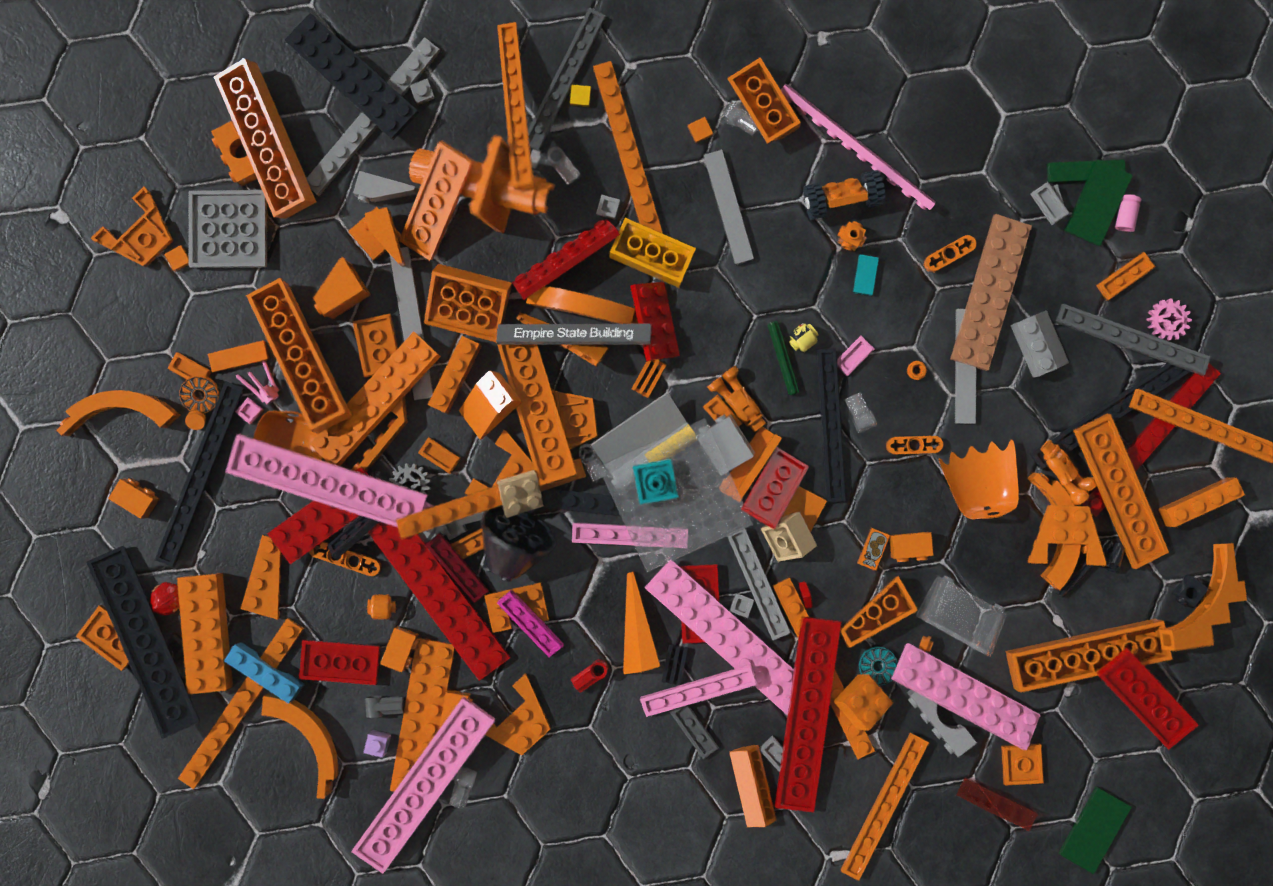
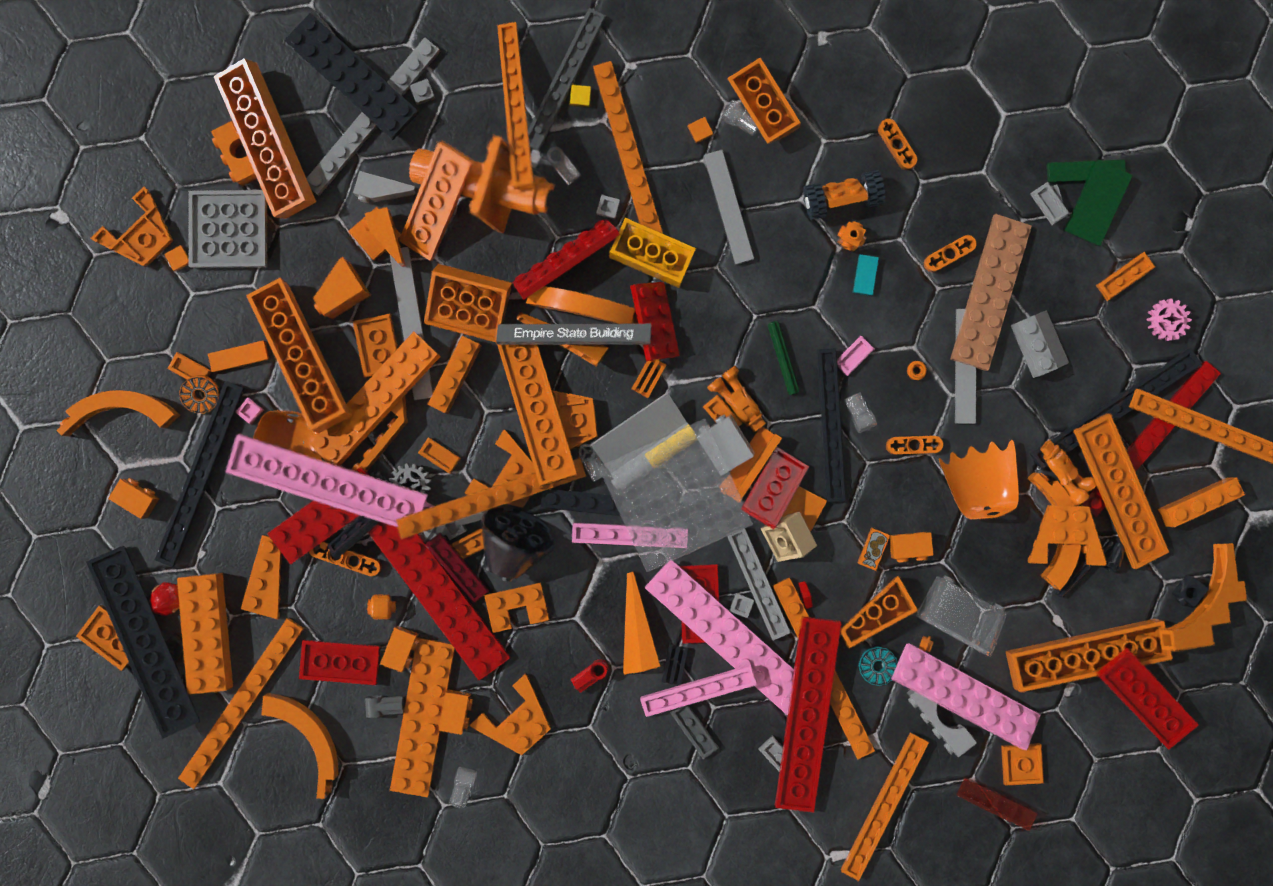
orange tile [185,410,206,430] -> none
dark azure arch [224,642,305,704] -> none
bright pink plant [236,361,280,405] -> none
bright pink plate [351,696,495,873] -> none
lavender brick [364,730,391,758] -> none
orange slope [459,371,522,440] -> none
tan plate [497,470,543,518] -> none
dark pink tile [497,589,564,657] -> none
teal plate [633,458,678,505] -> none
orange brick [729,745,776,827] -> none
bright pink plate [781,84,936,210] -> none
light yellow head [789,323,818,352] -> none
orange brick [833,674,893,731] -> none
dark grey tile [1055,304,1211,376] -> none
dark green tile [1058,786,1132,874] -> none
bright pink piece [1115,195,1142,232] -> none
none -> orange beam [878,119,917,170]

